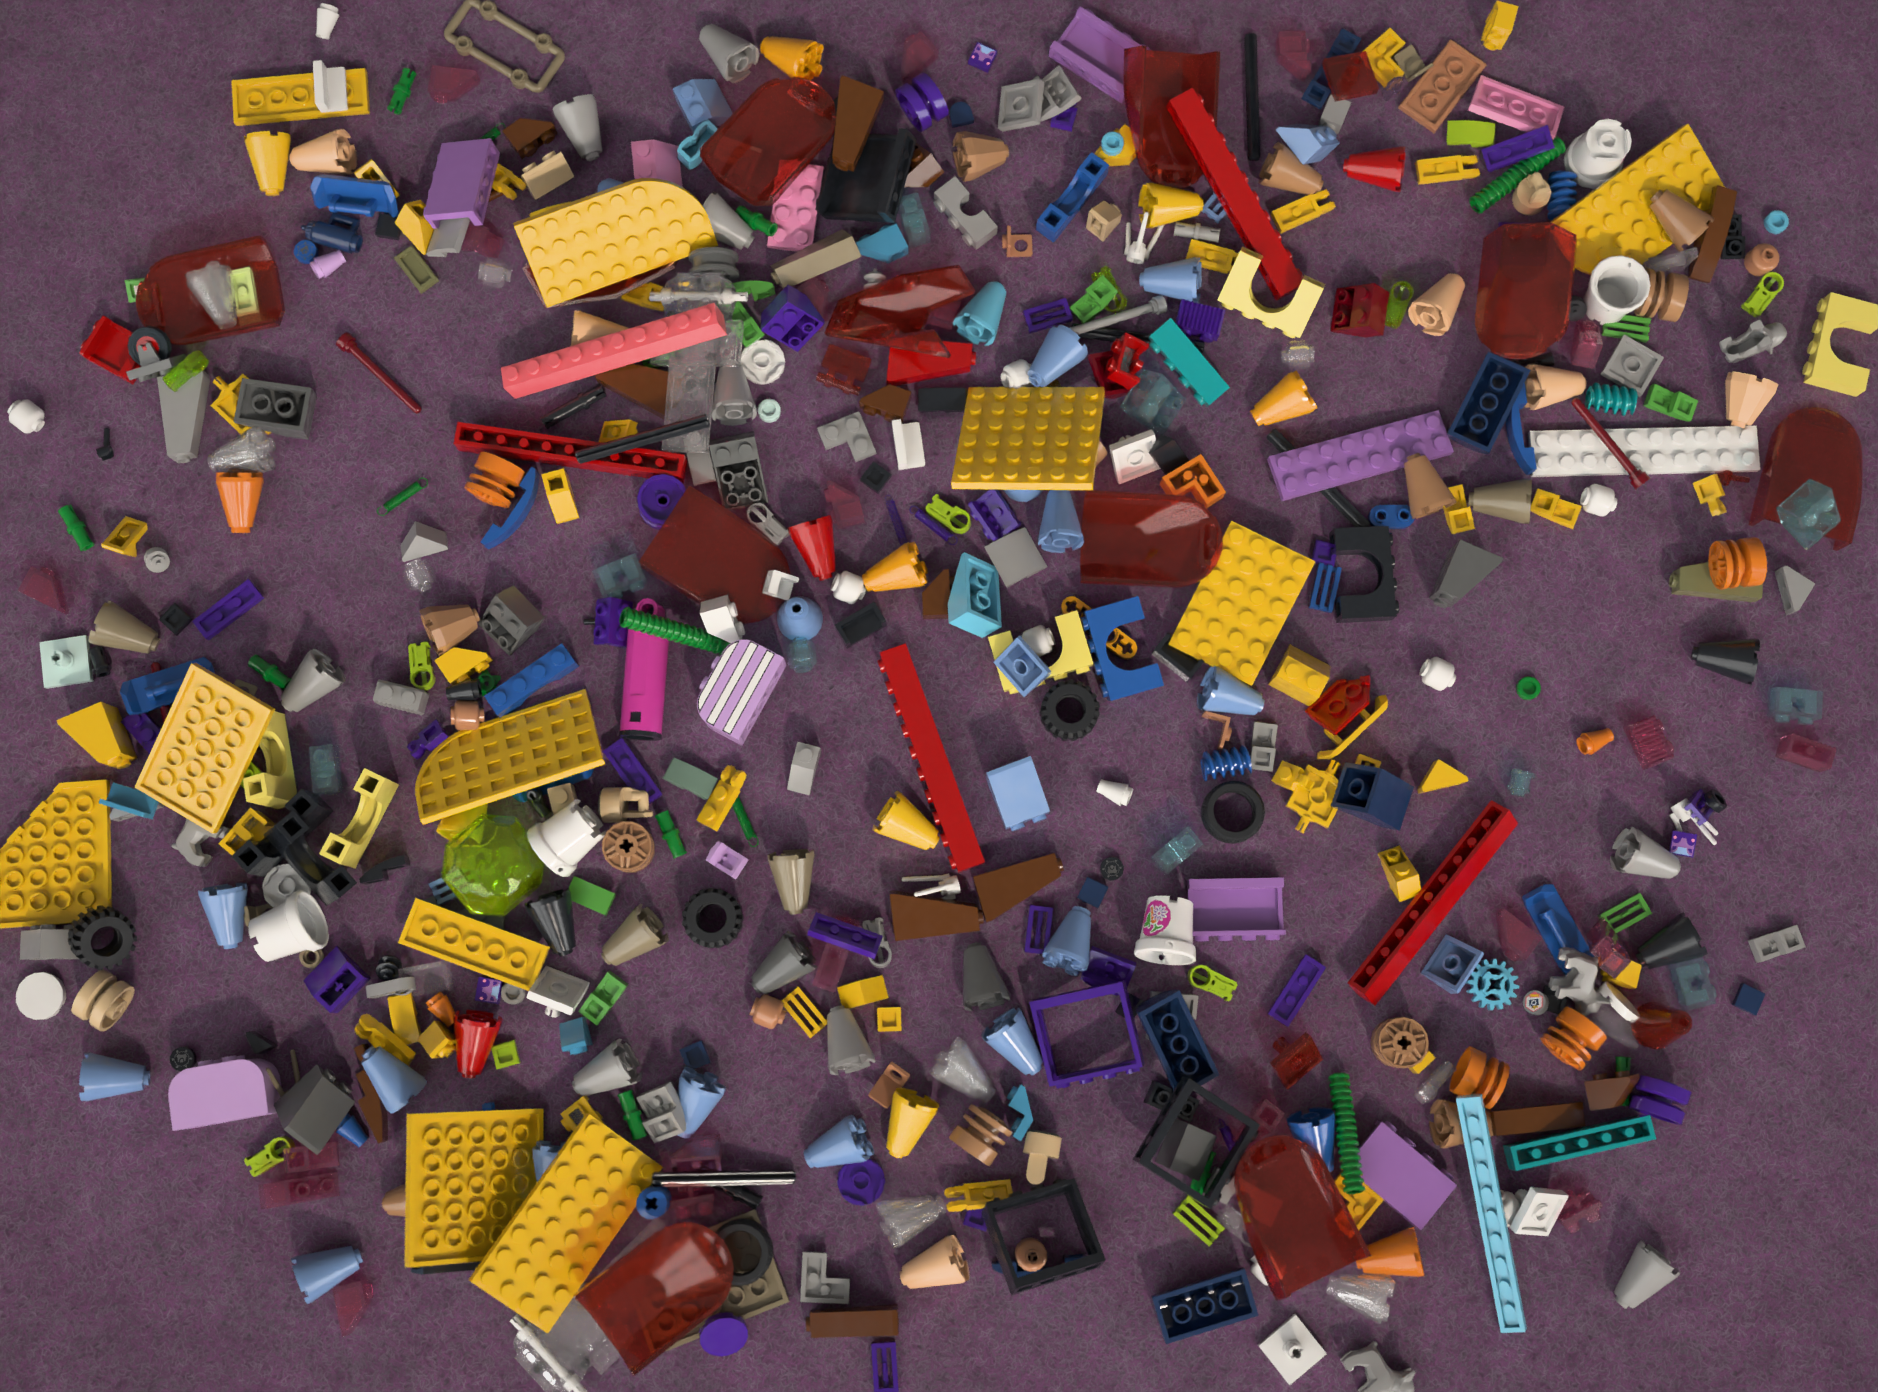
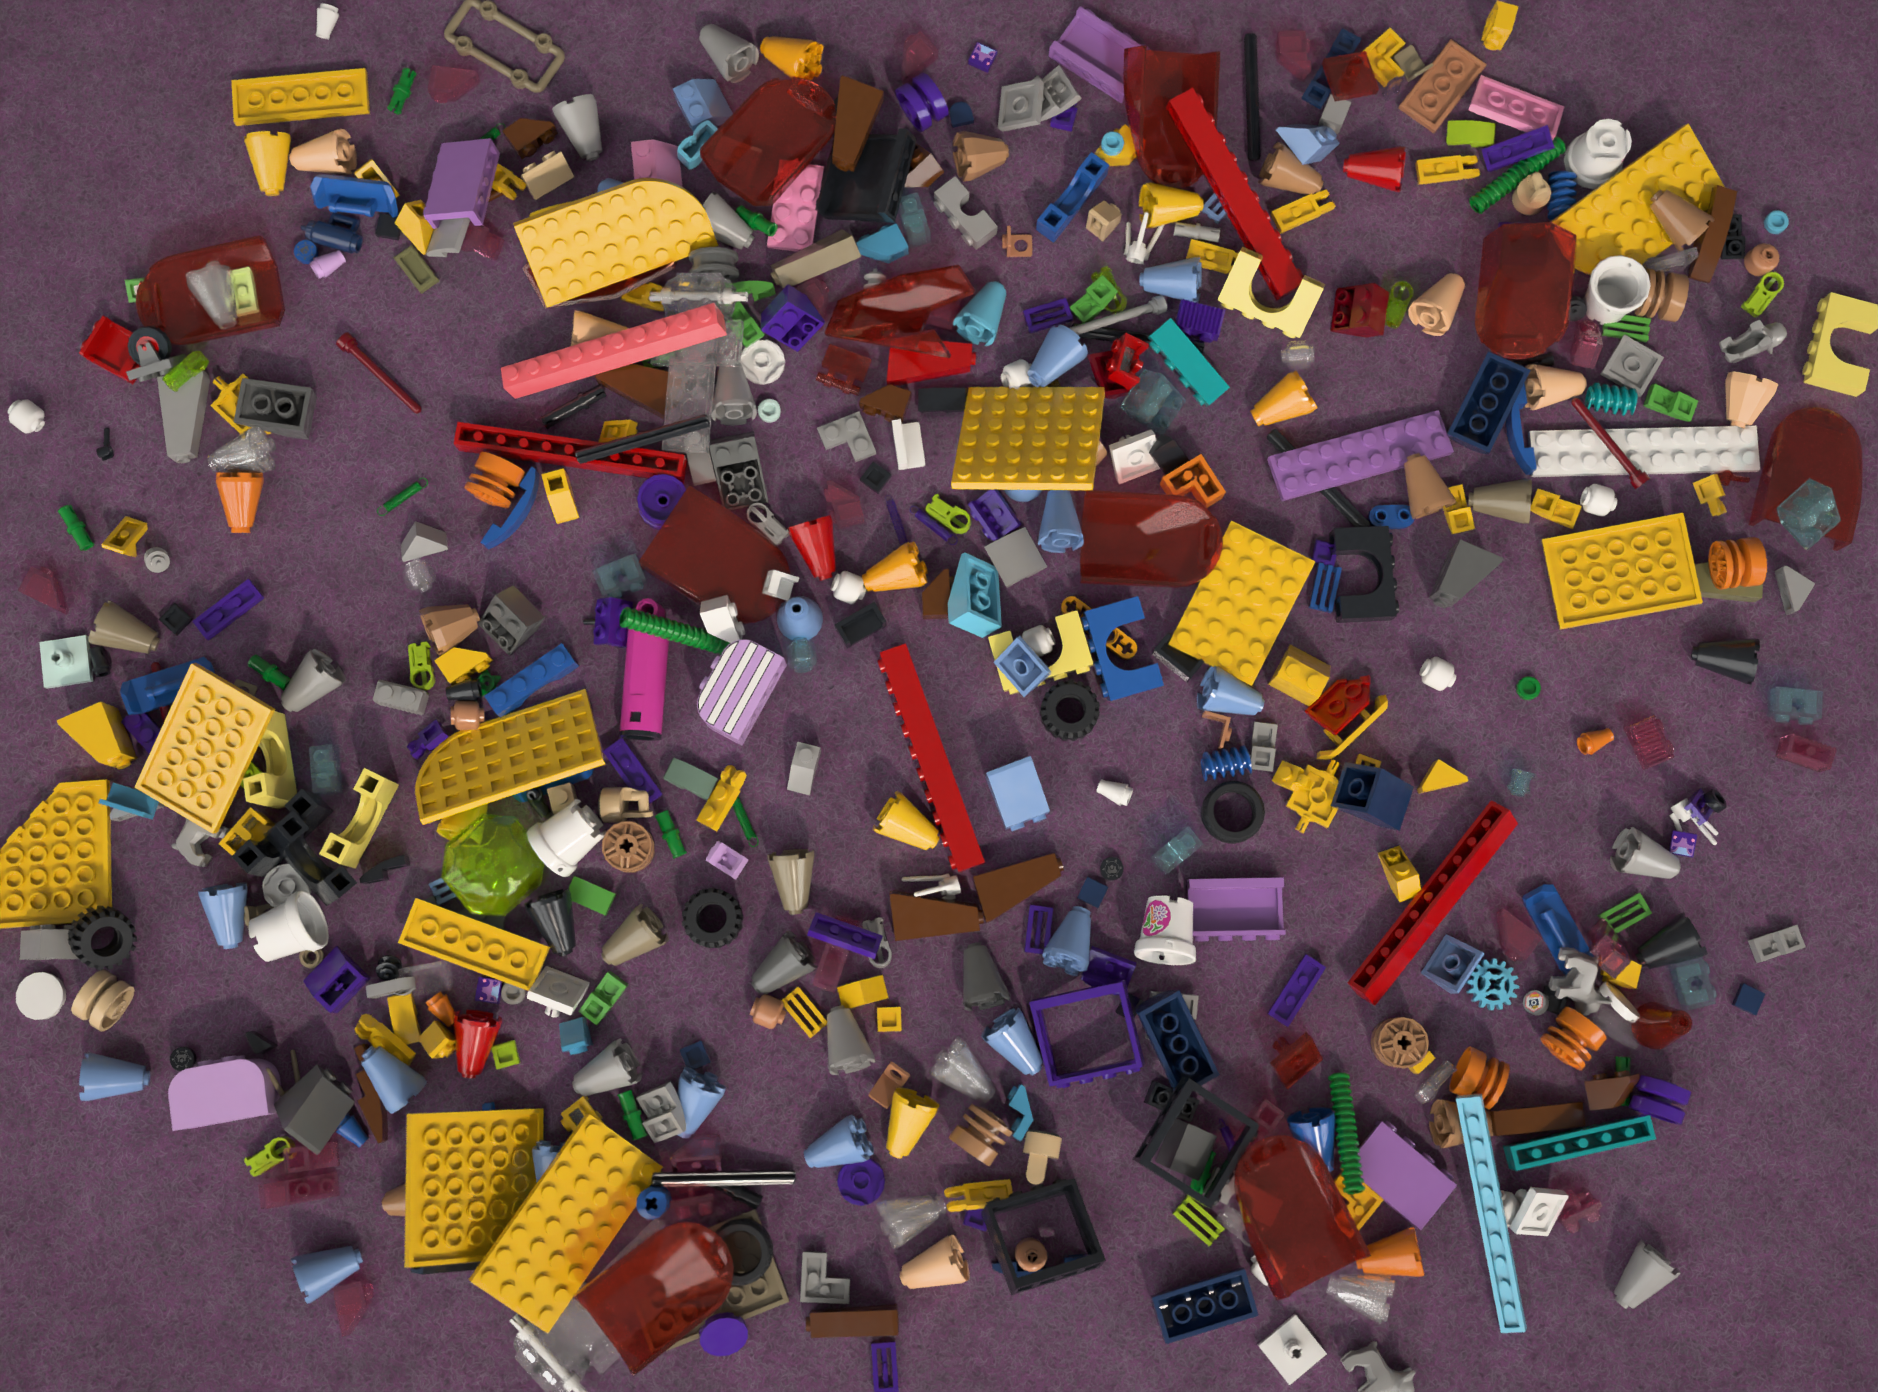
white panel [313,60,348,113] -> none
clear head [478,257,512,289] -> none
lime piece [1187,964,1237,1001] -> none
none -> yellow plate [1541,513,1703,630]

